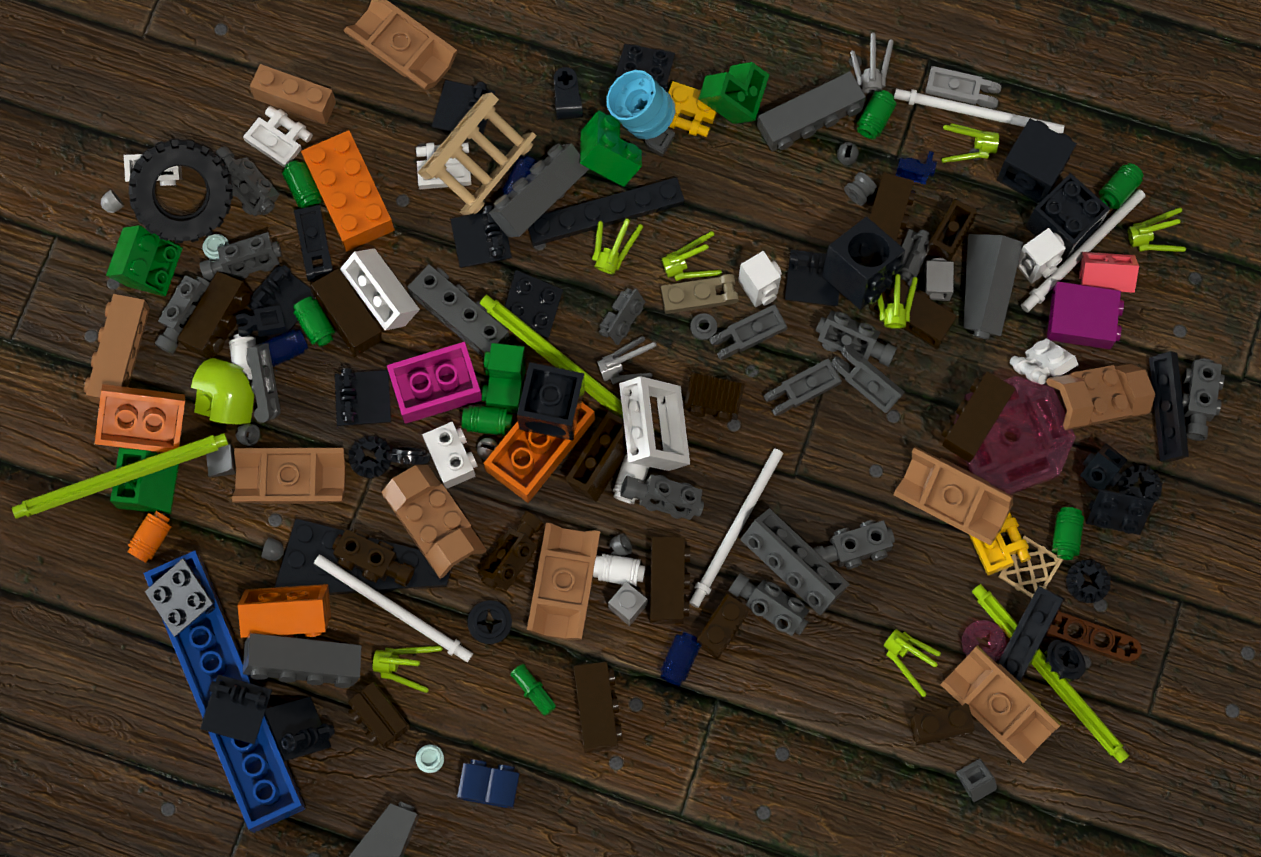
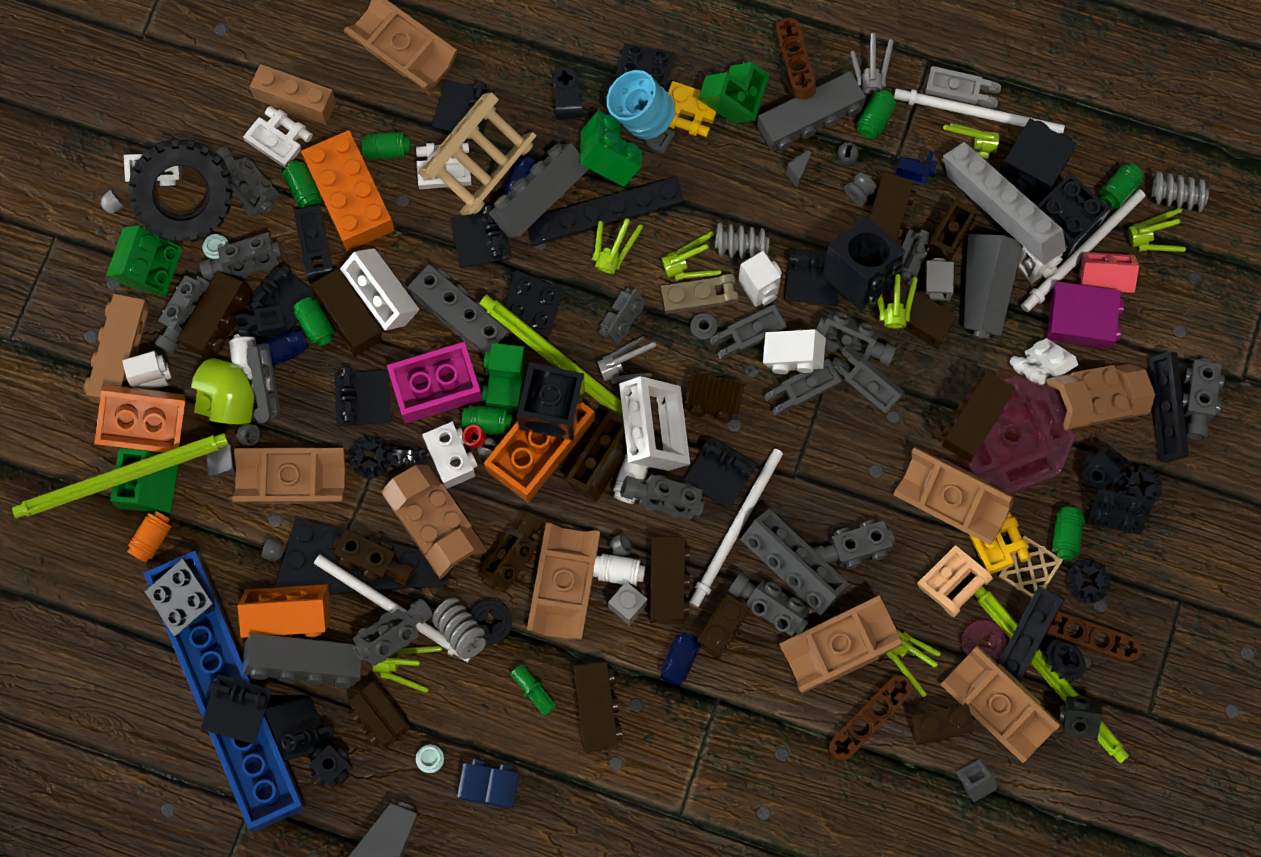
none -> white brick [122,351,172,390]
none -> black brick [309,745,353,788]
none -> dark grey brick [353,599,433,666]
none -> green head [361,132,411,160]
none -> light grey piece [432,597,486,659]
none -> red hinge [462,425,487,448]
none -> black hinge [683,437,758,510]
none -> light grey piece [714,223,770,259]
none -> white brick [763,329,826,374]
none -> reddish brown beam [776,18,816,100]
none -> medium nougat piece [779,595,903,694]
none -> dark grey slope [786,150,811,188]
none -> reddish brown beam [829,675,913,762]
none -> light nougat plate [918,545,993,617]
none -> light grey brick [943,142,1066,265]
none -> pearl dark grey brick [1058,696,1102,739]
none -> light grey piece [1151,171,1210,213]

